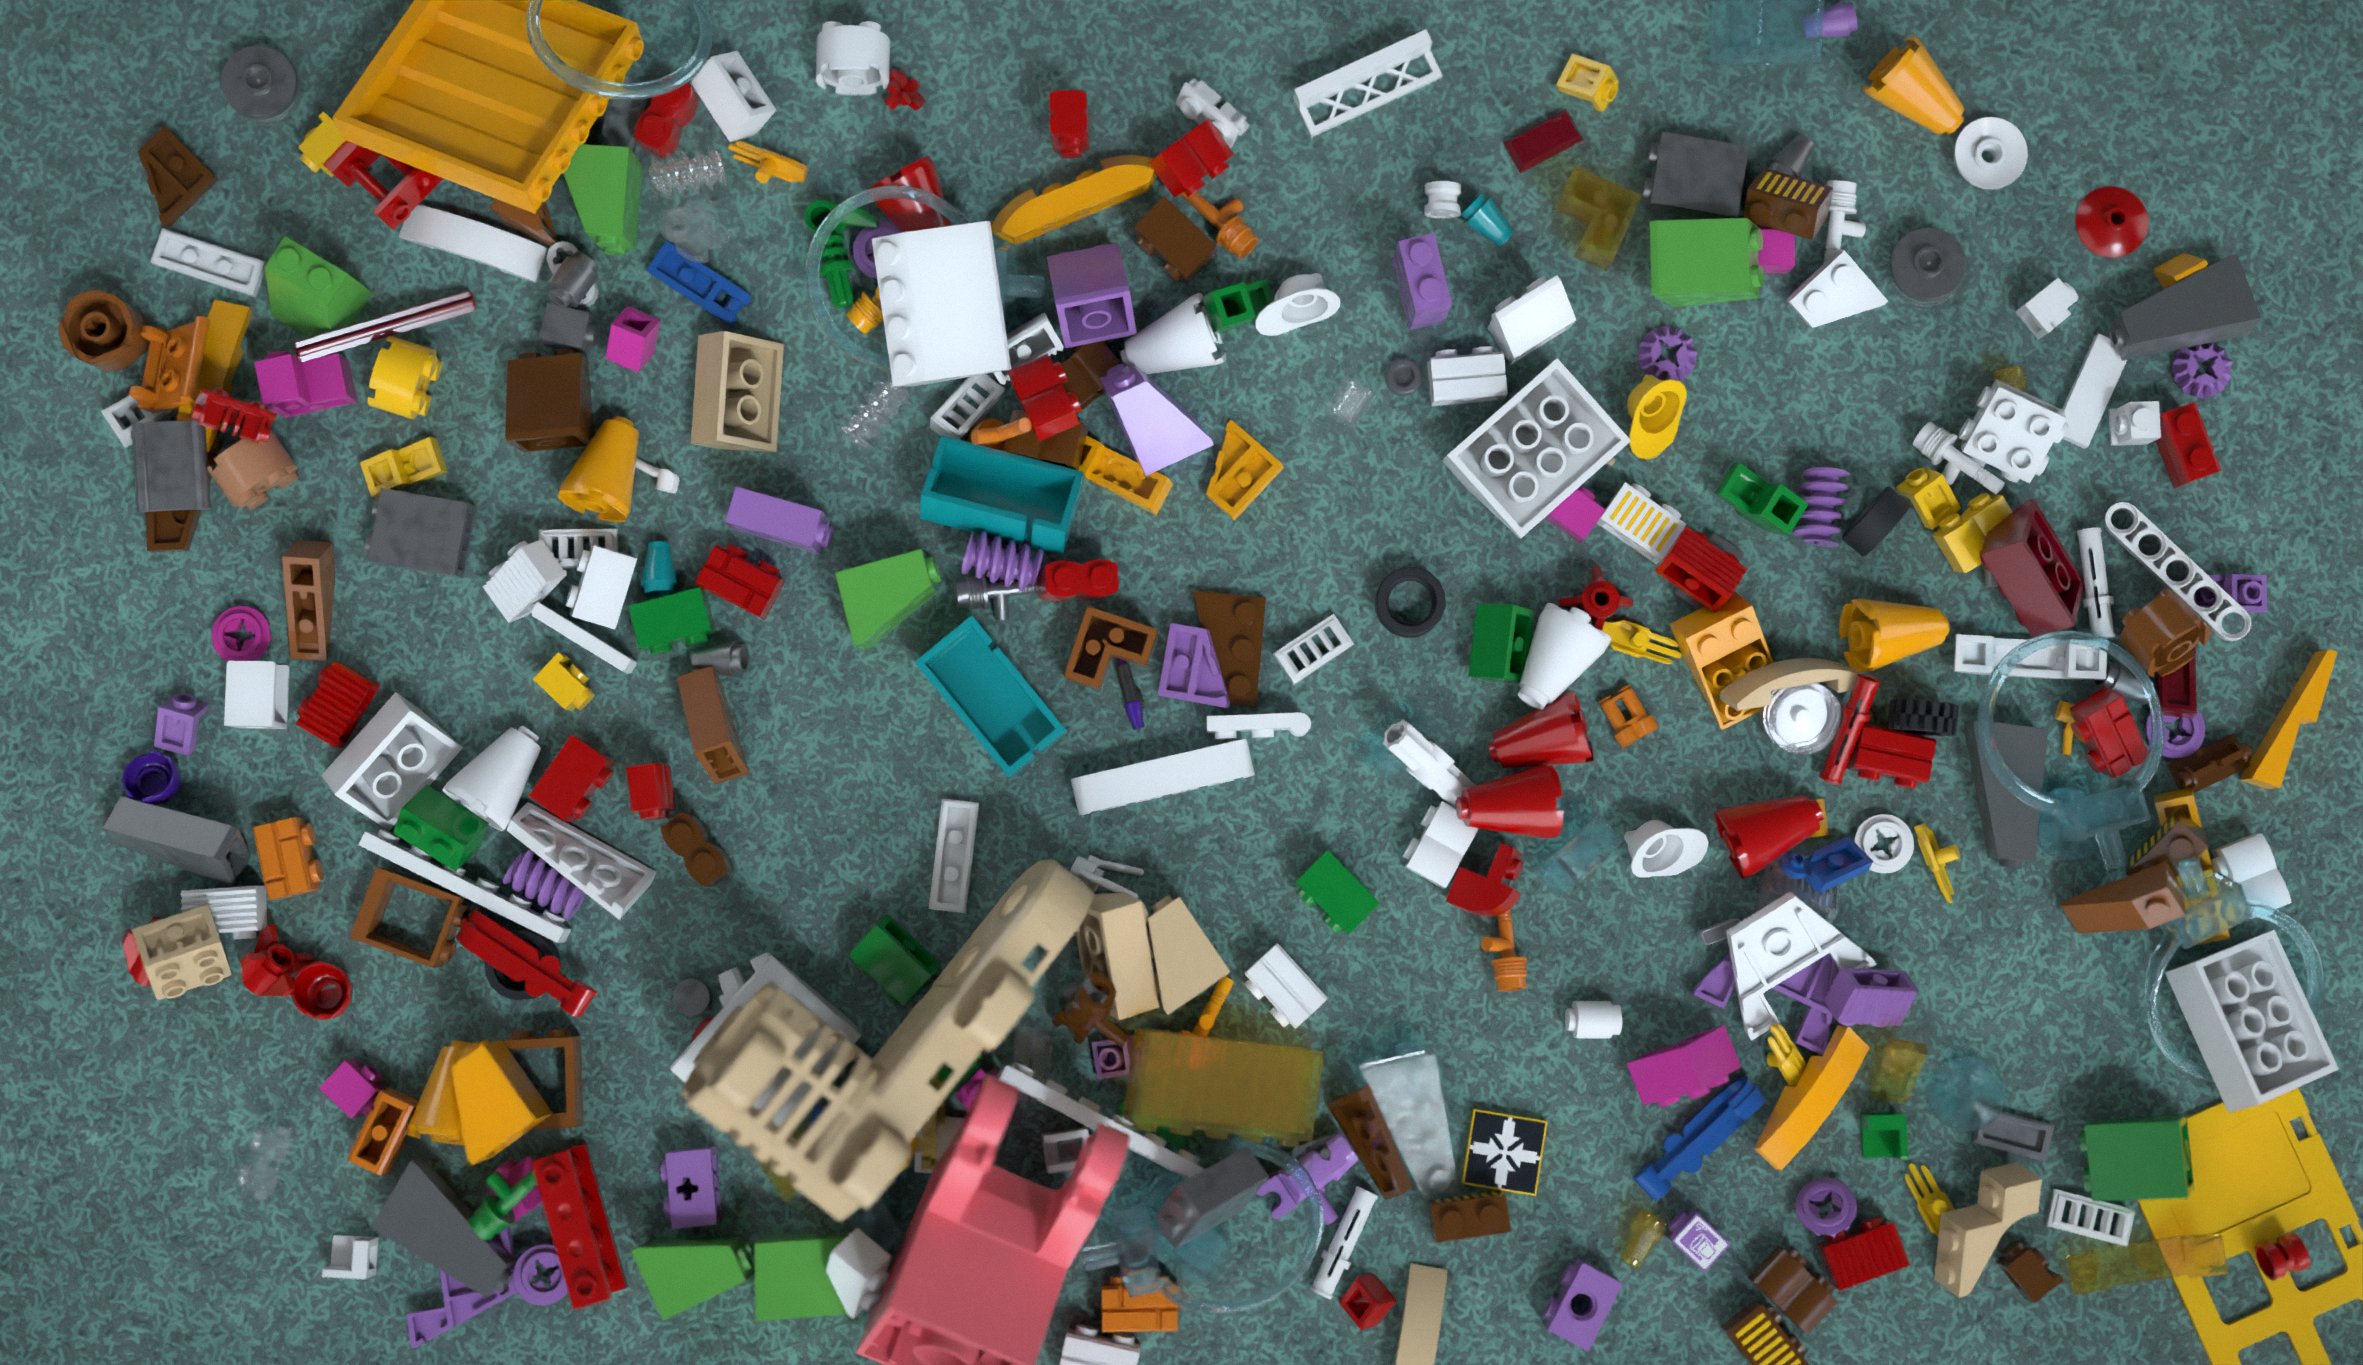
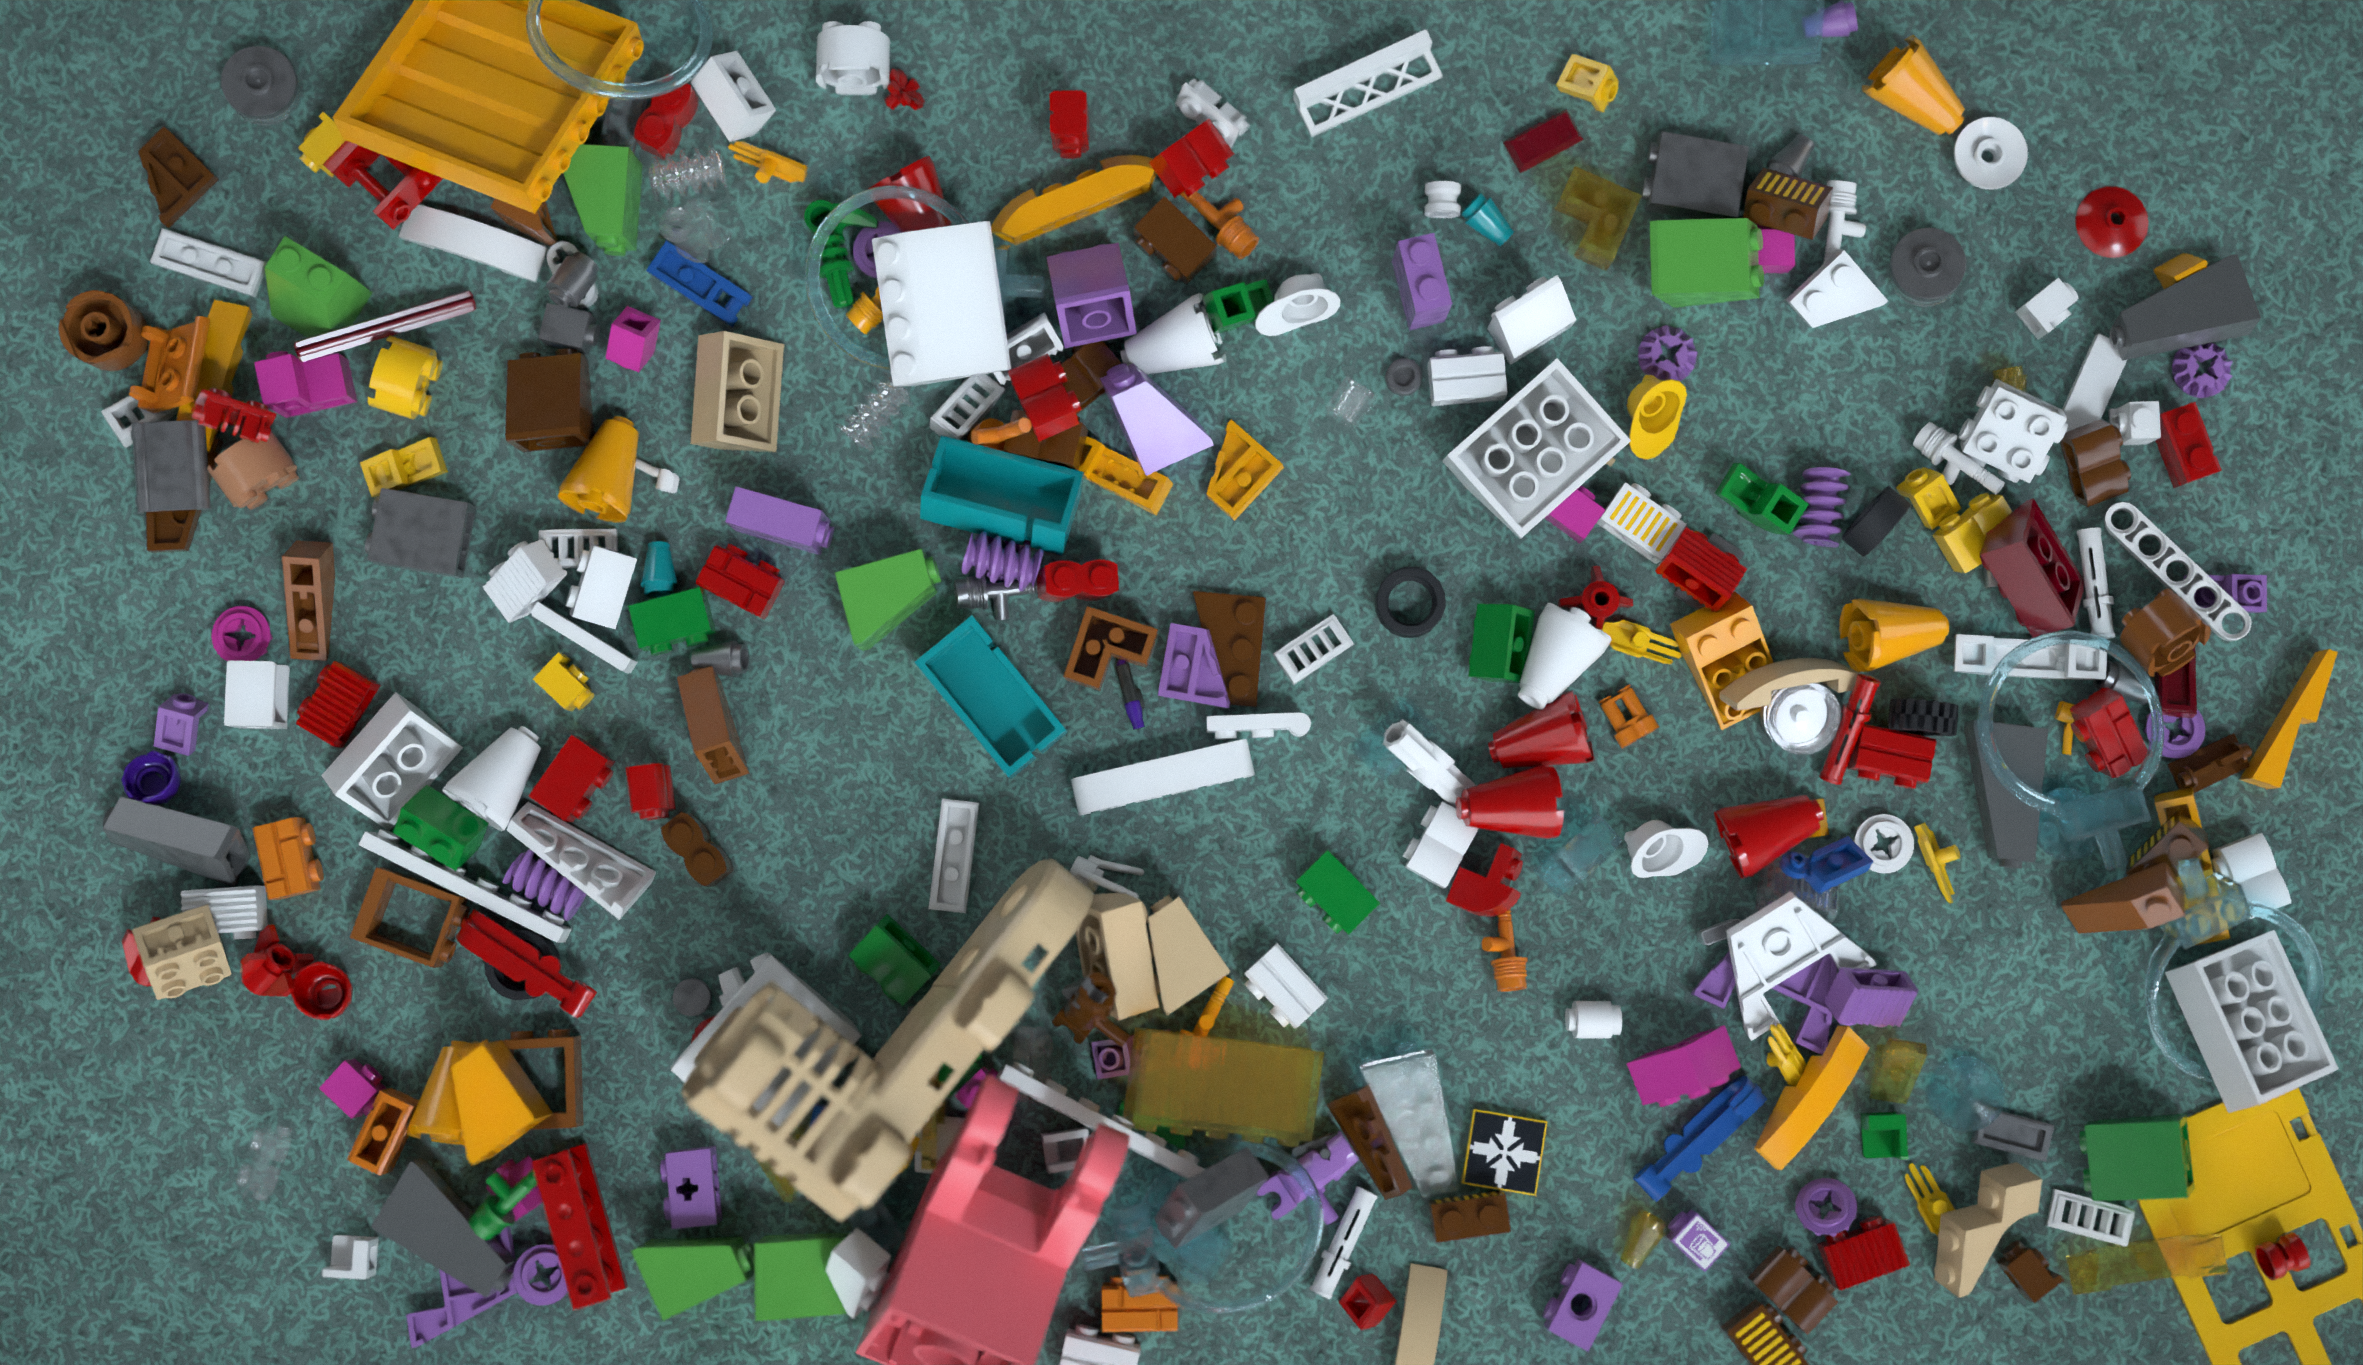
none -> reddish brown brick [2060,419,2131,507]

